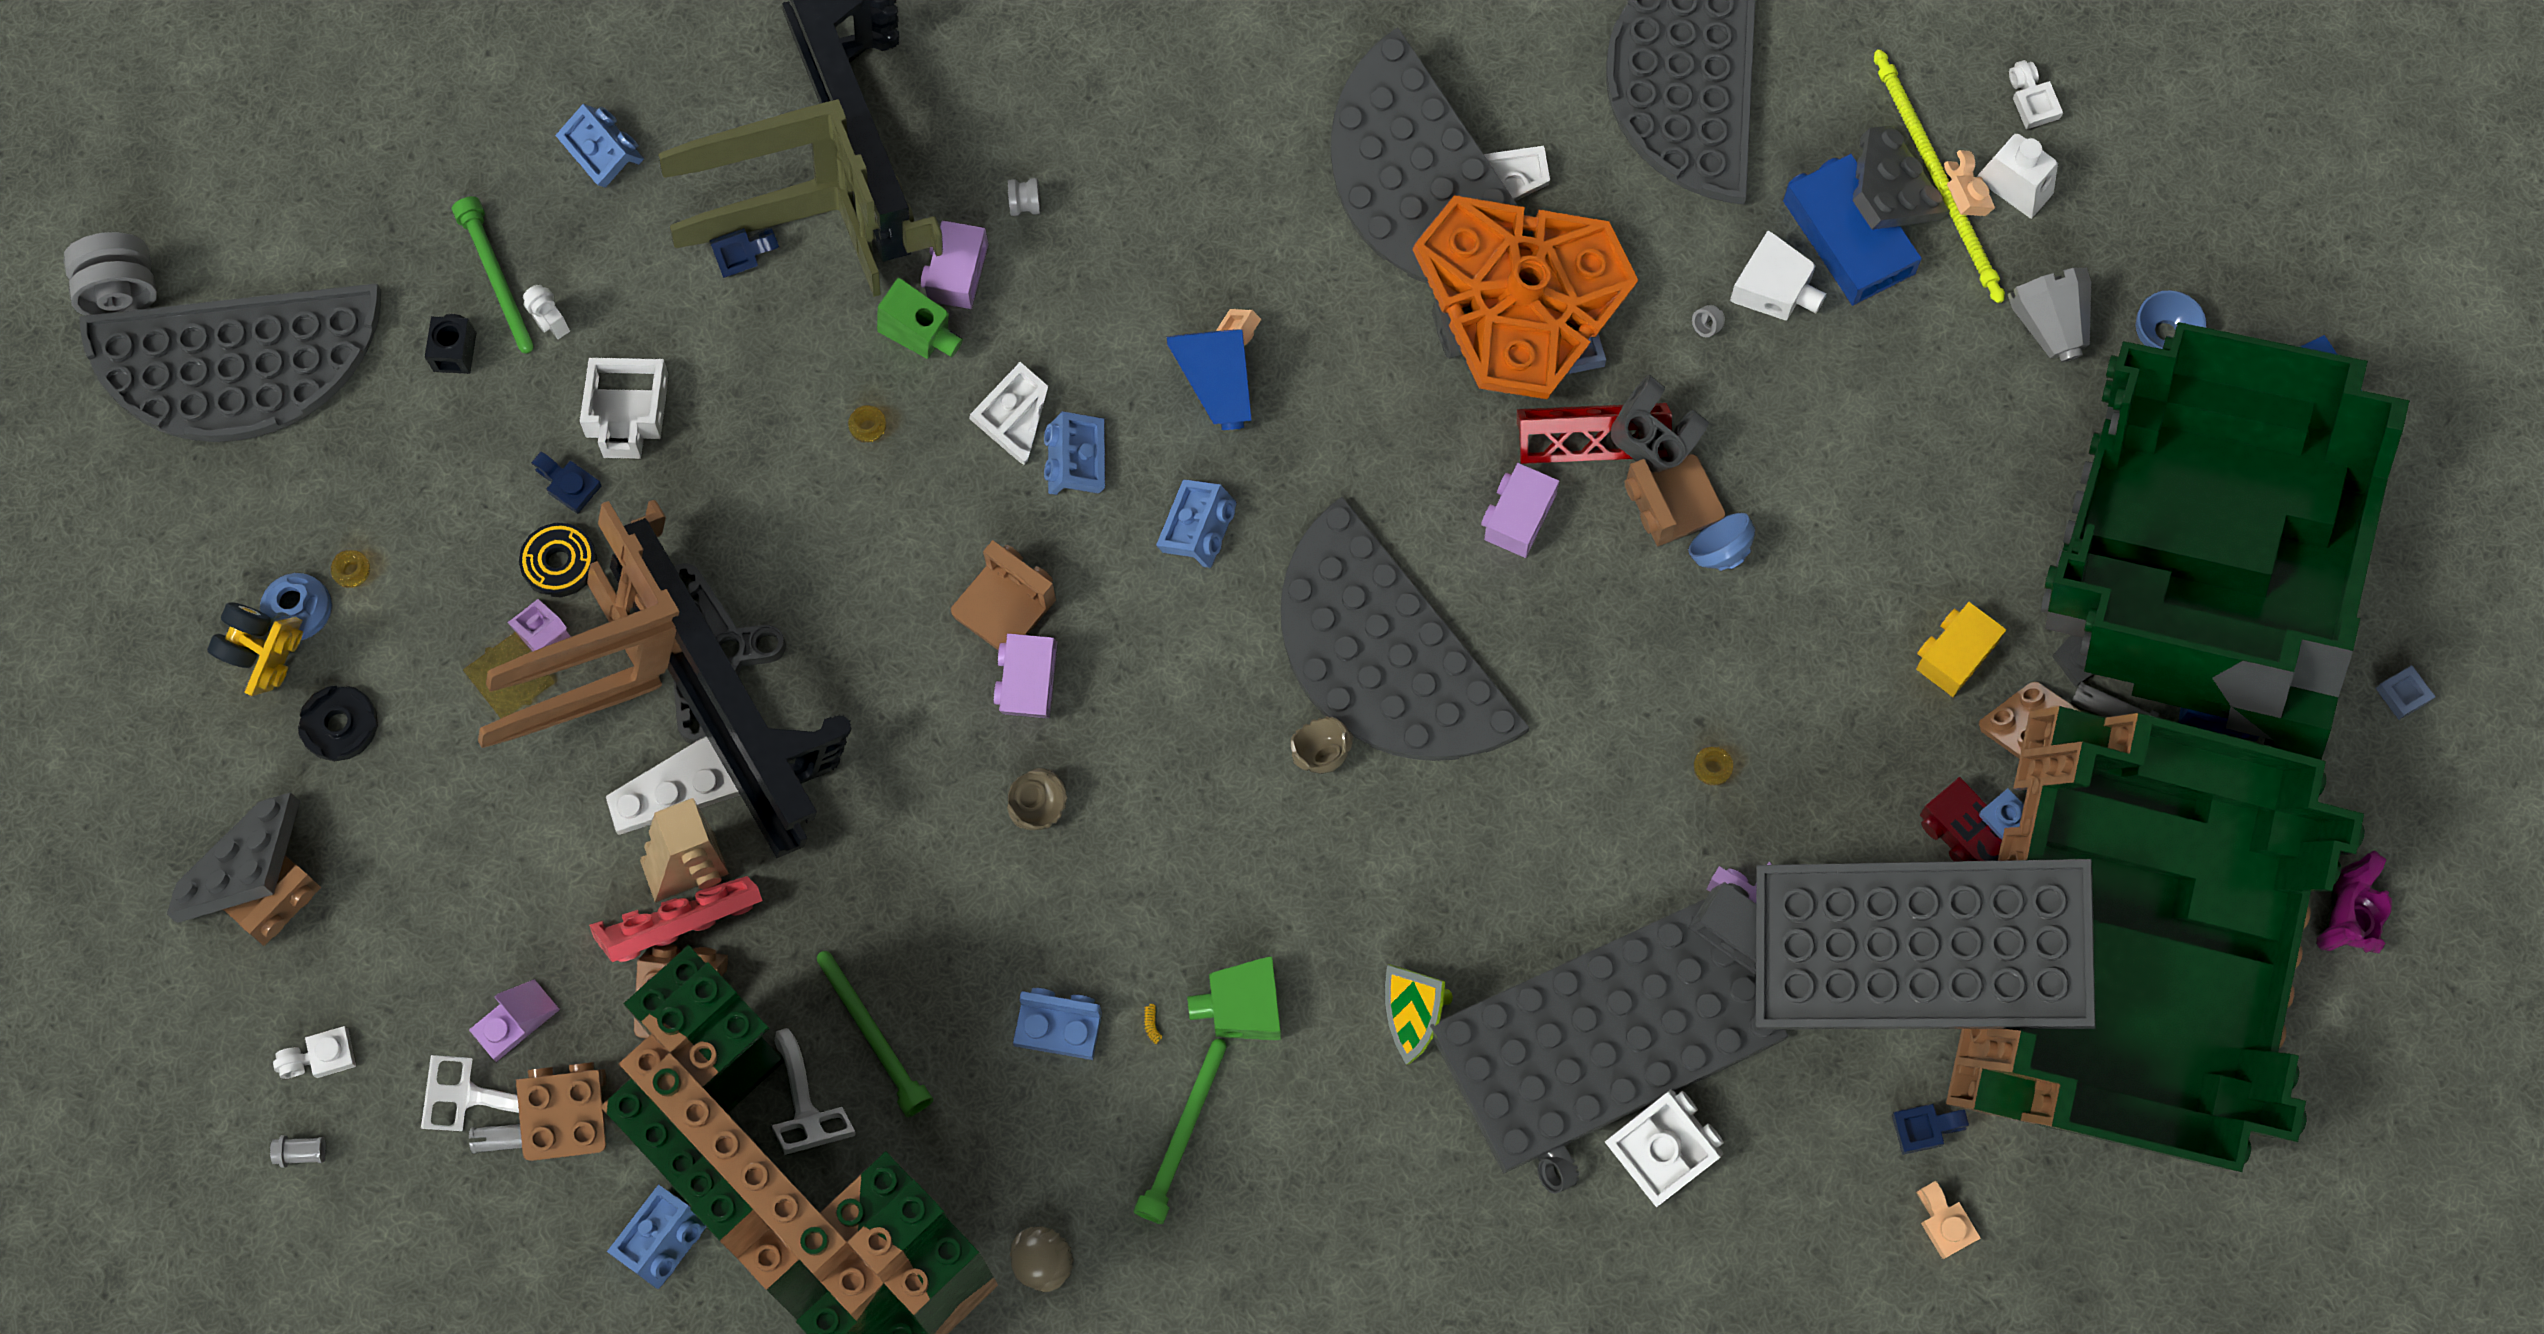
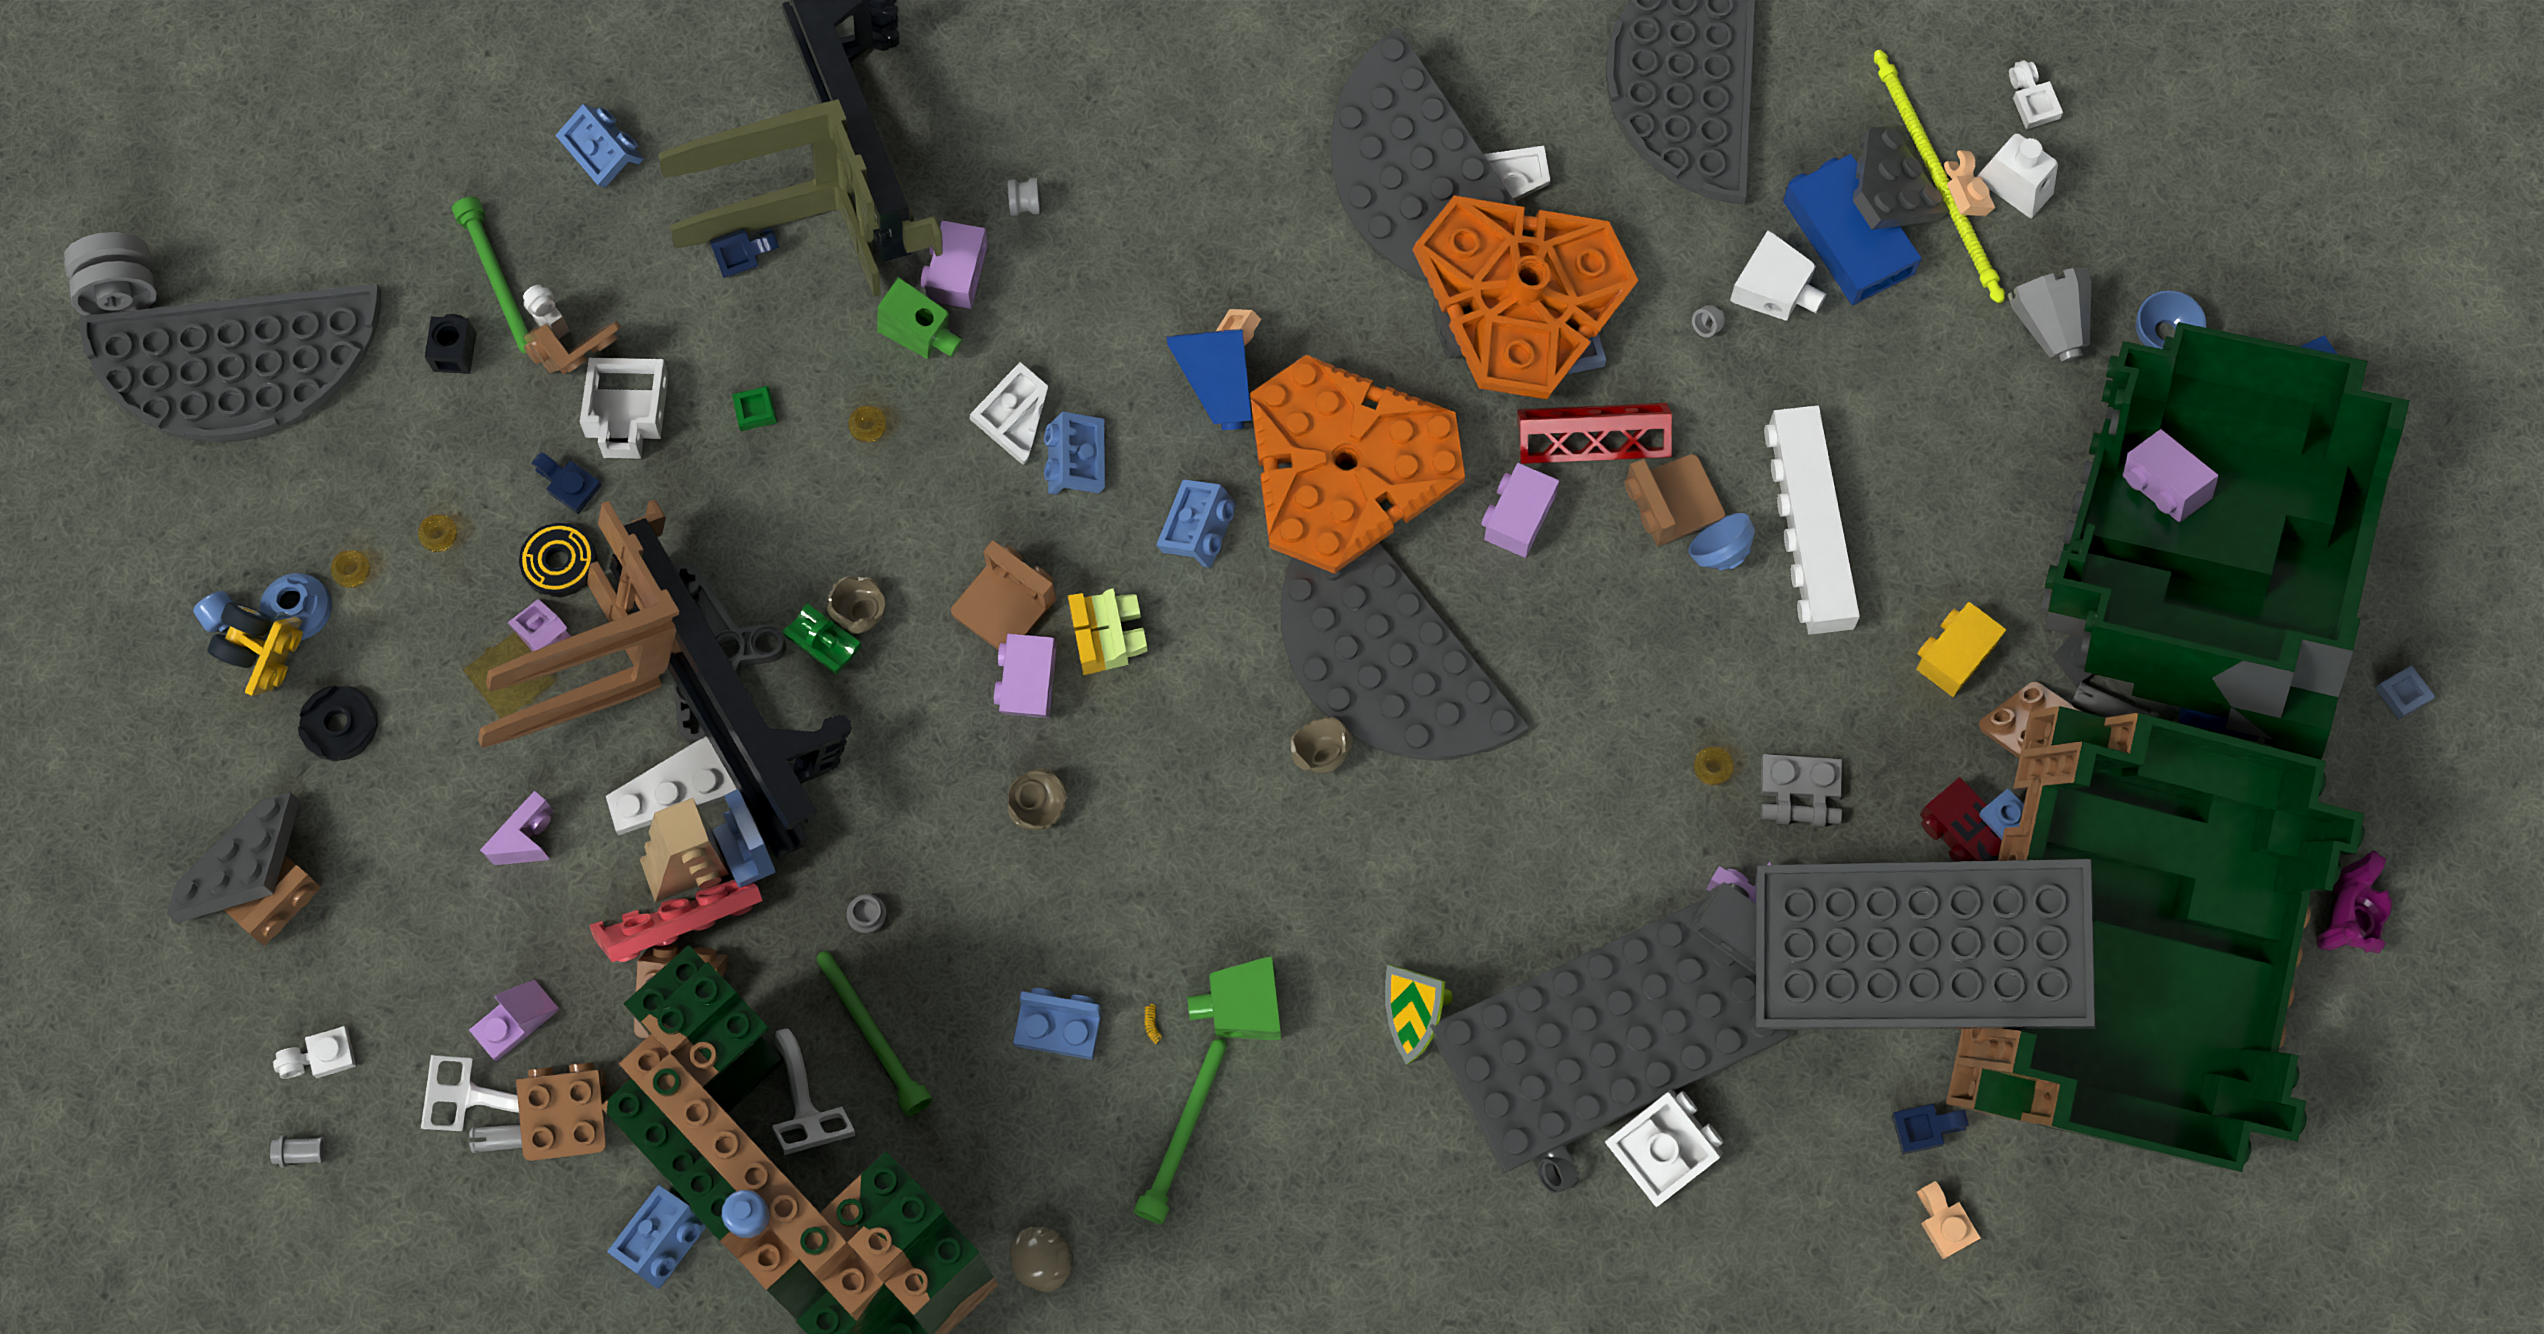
dark grey piece [1611,375,1709,473] -> none
none -> medium blue piece [193,591,233,633]
none -> clear yellow plate [418,515,457,552]
none -> lavender slope [480,791,554,865]
none -> medium nougat bracket [523,321,621,374]
none -> medium blue bracket [713,789,776,887]
none -> medium blue piece [722,1190,770,1238]
none -> green tile [732,386,777,431]
none -> green hips [782,603,862,675]
none -> dark tan hair [827,576,886,634]
none -> light grey plate [847,894,887,934]
none -> yellowish green hips [1068,588,1148,675]
none -> orange plate [1250,355,1465,574]
none -> light grey plate [1760,754,1842,827]
none -> white brick [1764,405,1860,635]
none -> lavender brick [2123,429,2218,523]

